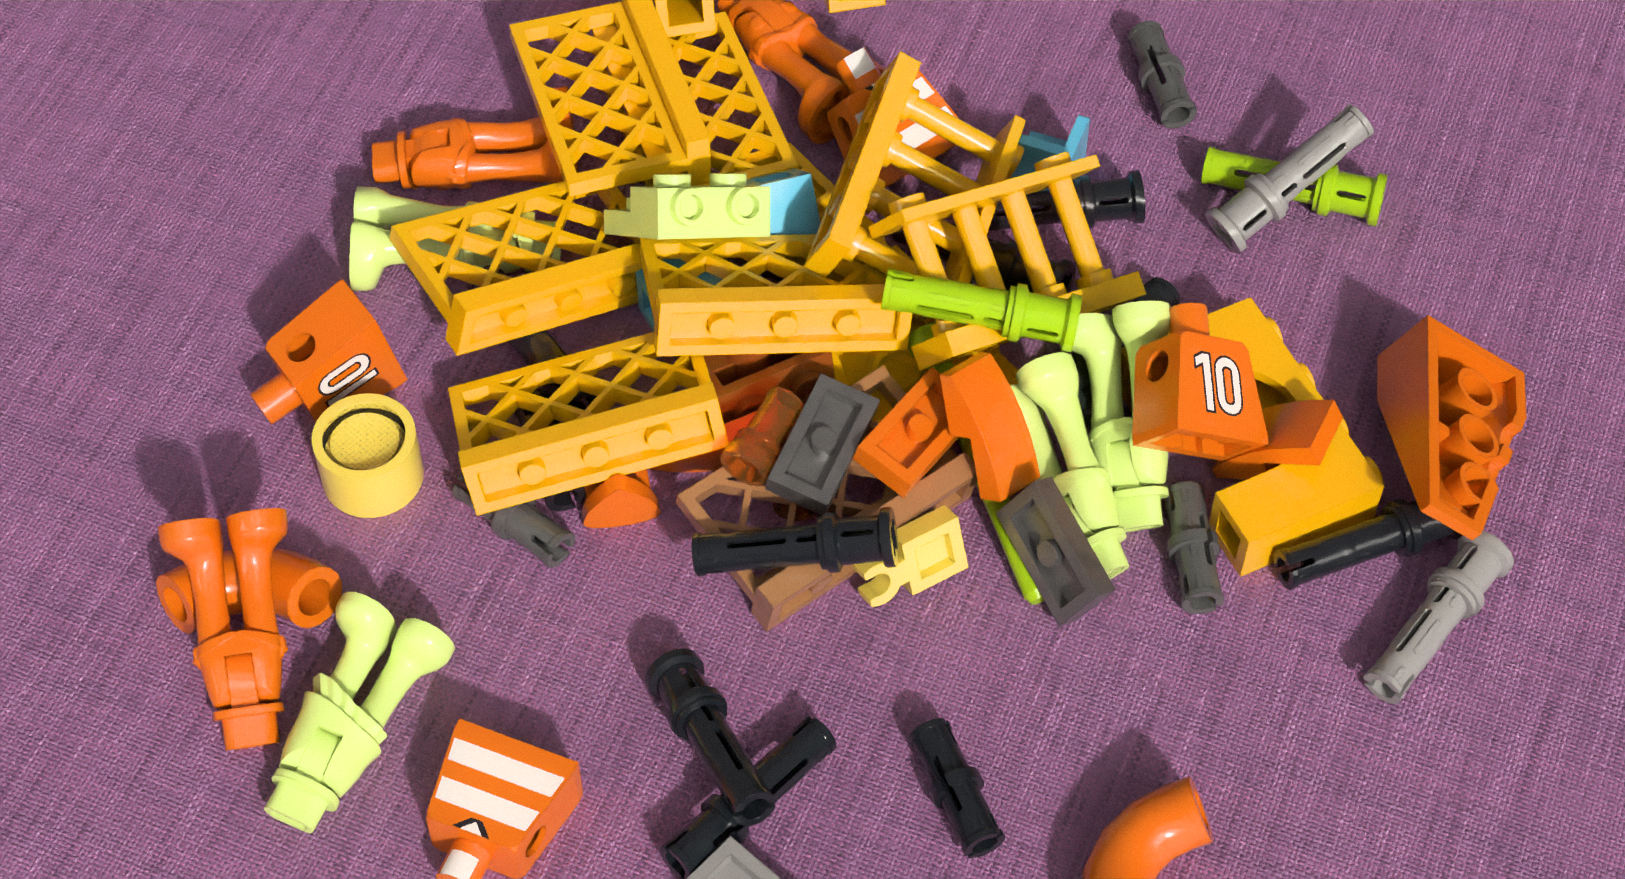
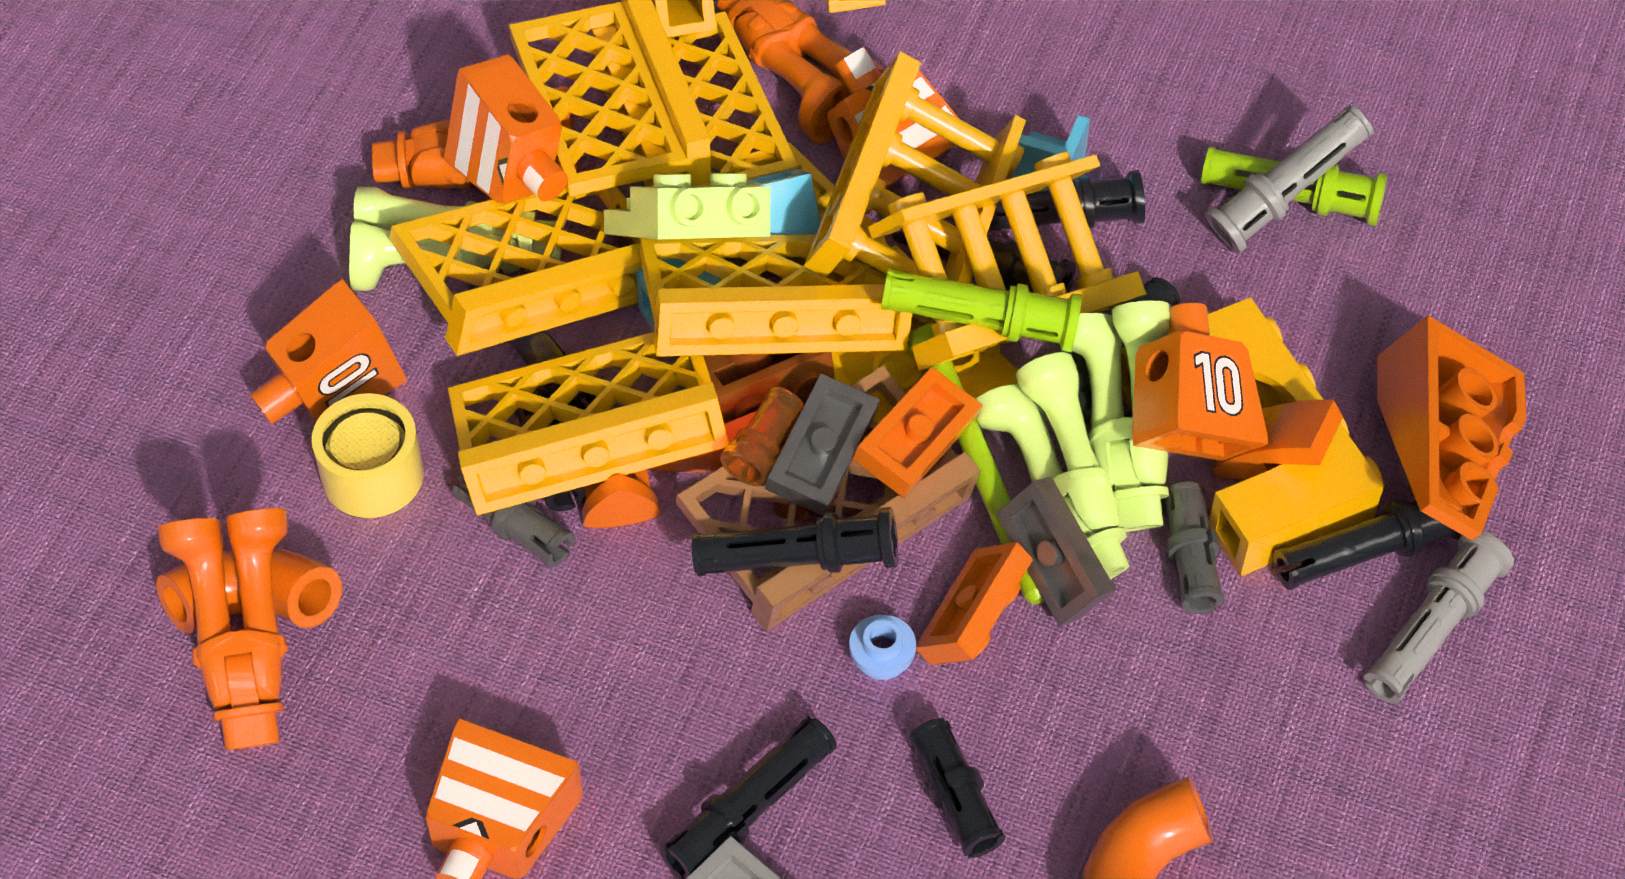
yellowish green piece [264,592,455,833] -> none
black pin [645,648,776,826] -> none
light yellow plate [852,505,968,607] -> none
orange slope [940,352,1040,502] -> none
dark grey pin [1127,21,1197,129] -> none
none -> orange torso [444,54,568,204]
none -> light blue plate [849,615,916,680]
none -> orange plate [916,542,1033,665]

